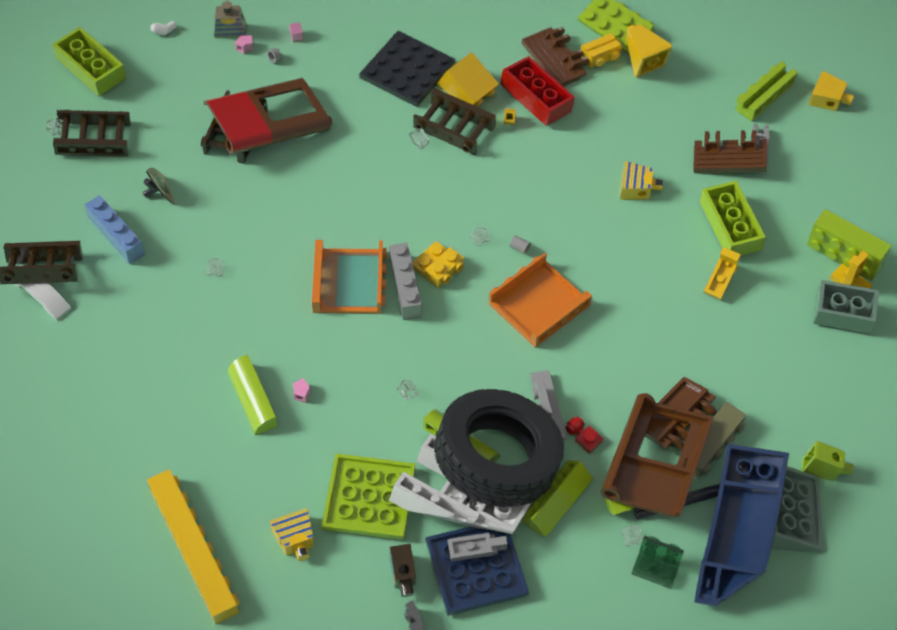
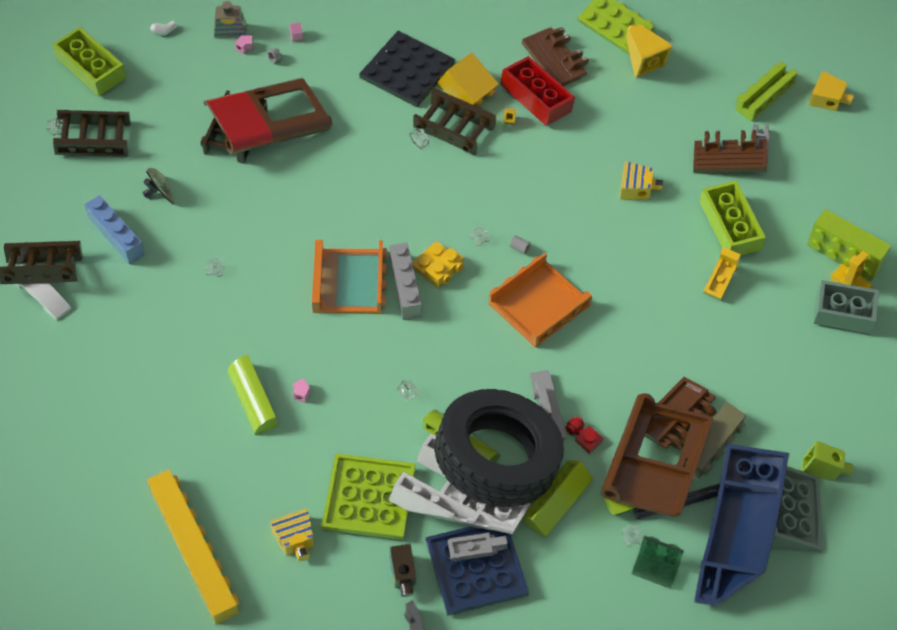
yellow brick [581,33,621,68] -> none

